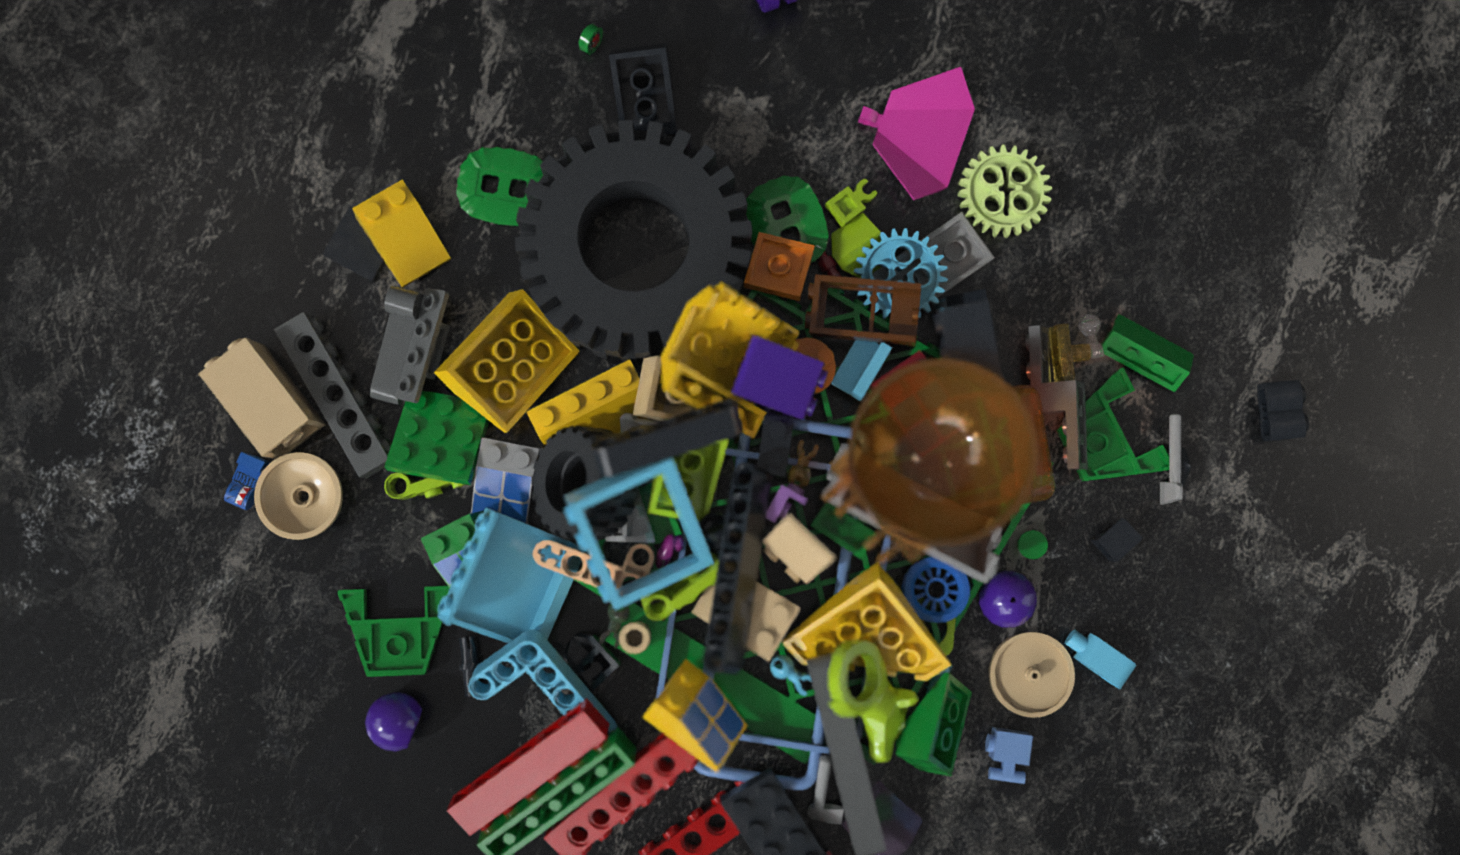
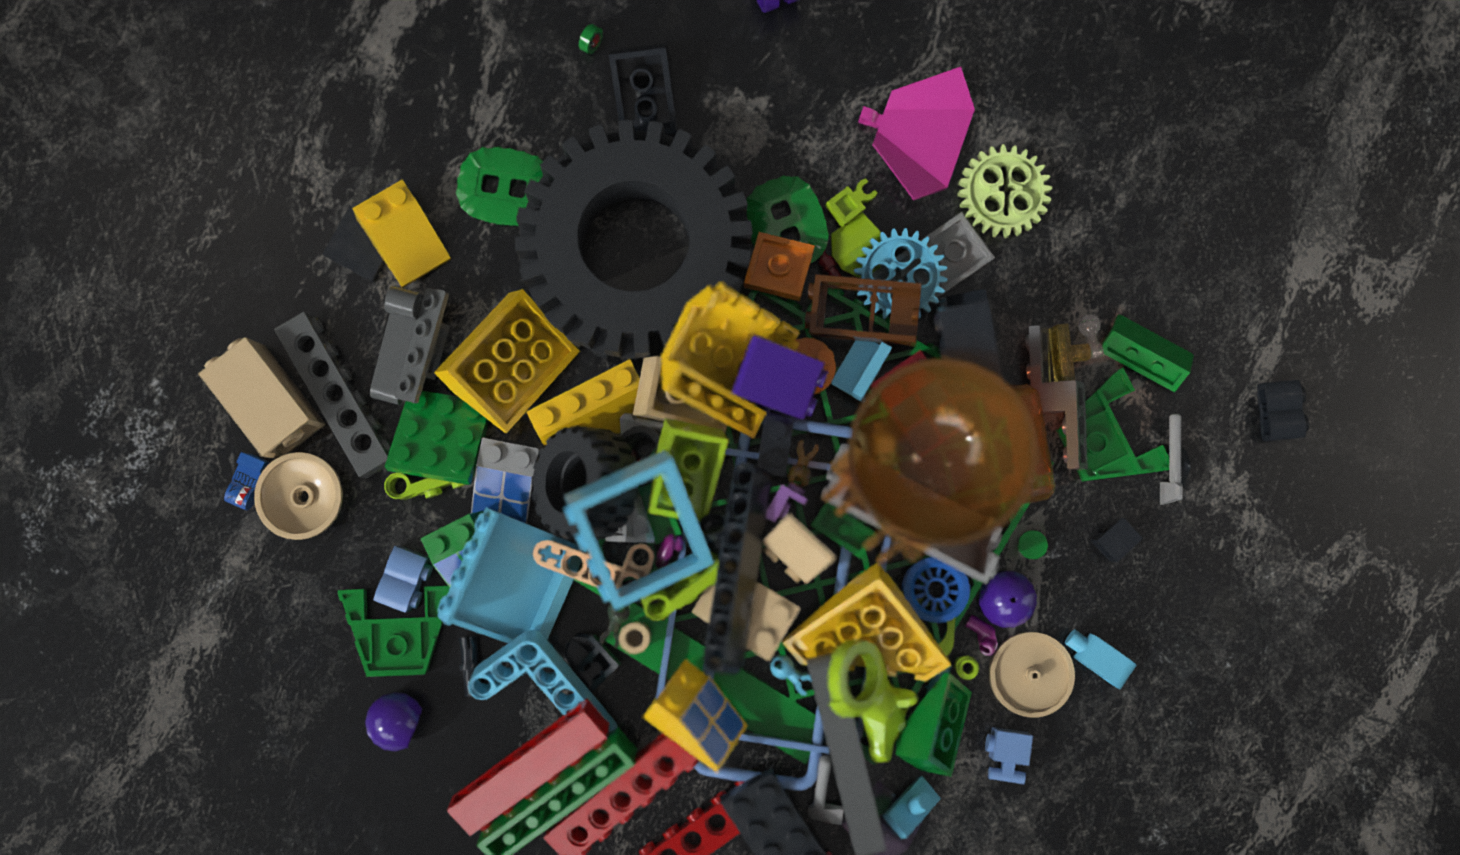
black beam [591,400,744,477] -> none
none -> medium blue brick [373,545,433,613]
none -> medium azure tile [882,776,941,839]
none -> lime pin [954,656,979,680]
none -> magenta arm [964,614,998,656]

